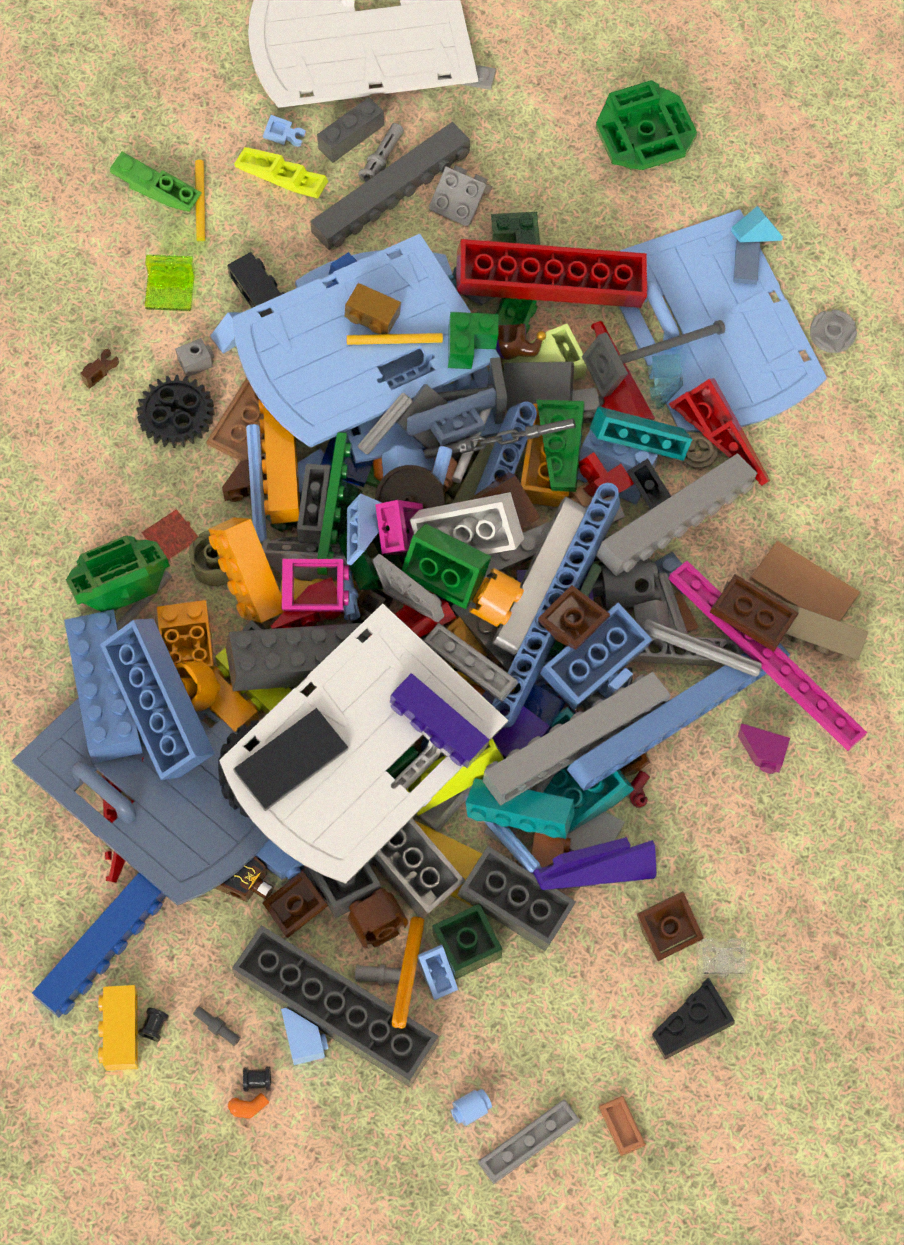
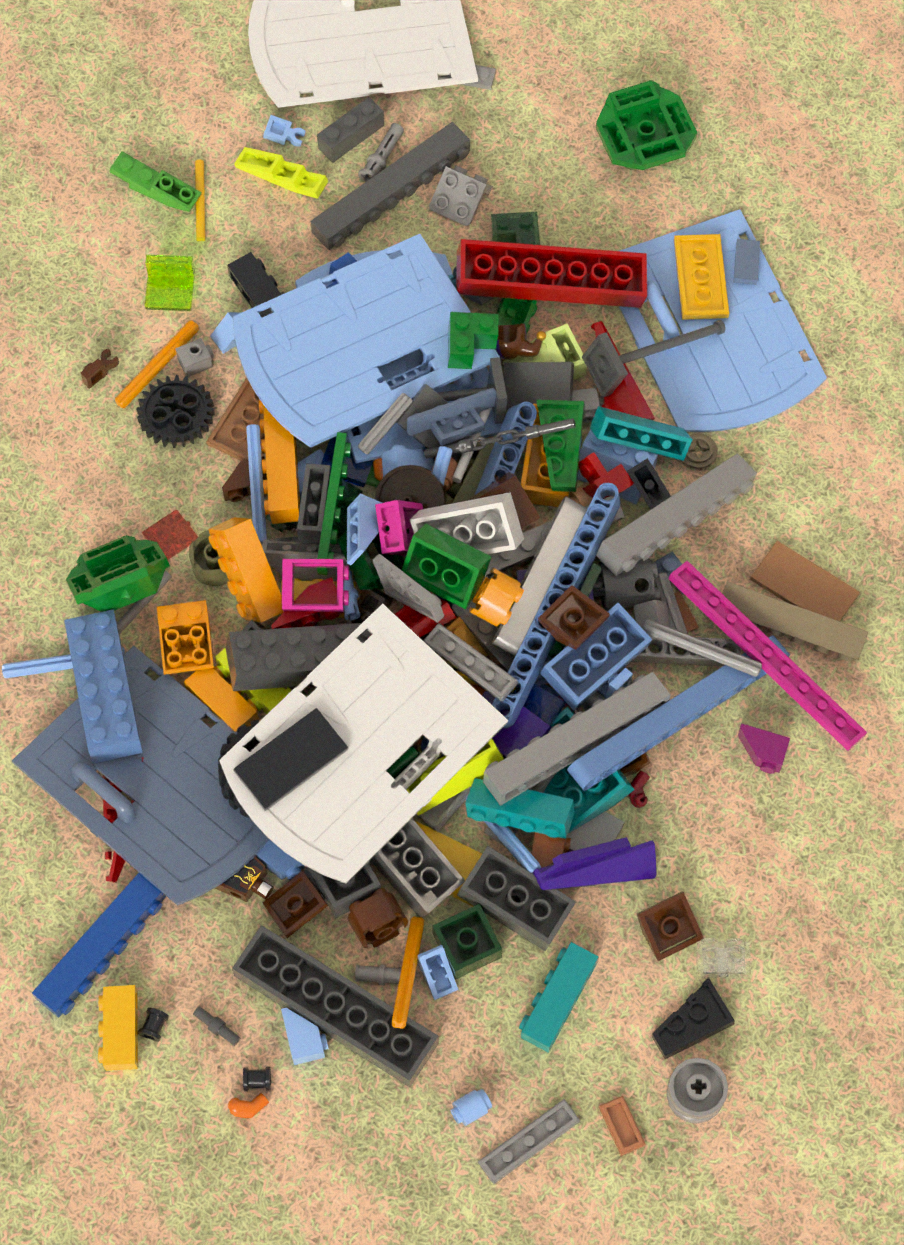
medium blue brick [100,619,215,780] -> none
light orange brick [174,661,221,712] -> none
pearl gold brick [344,283,401,334] -> none
yellow bar [346,333,443,345] -> none
dark purple brick [390,673,490,769] -> none
clear light blue slope [648,354,683,409] -> none
red wedge [669,378,770,486] -> none
reddish brown tile [710,574,799,652] -> none
medium azure slope [731,206,783,243] -> none
light grey tile [810,310,857,353] -> none
none -> light blue axle [2,647,125,678]
none -> light orange axle [115,320,199,408]
none -> teal brick [519,942,599,1053]
none -> light grey wheel [666,1058,728,1124]
none -> yellow tile [674,234,729,320]

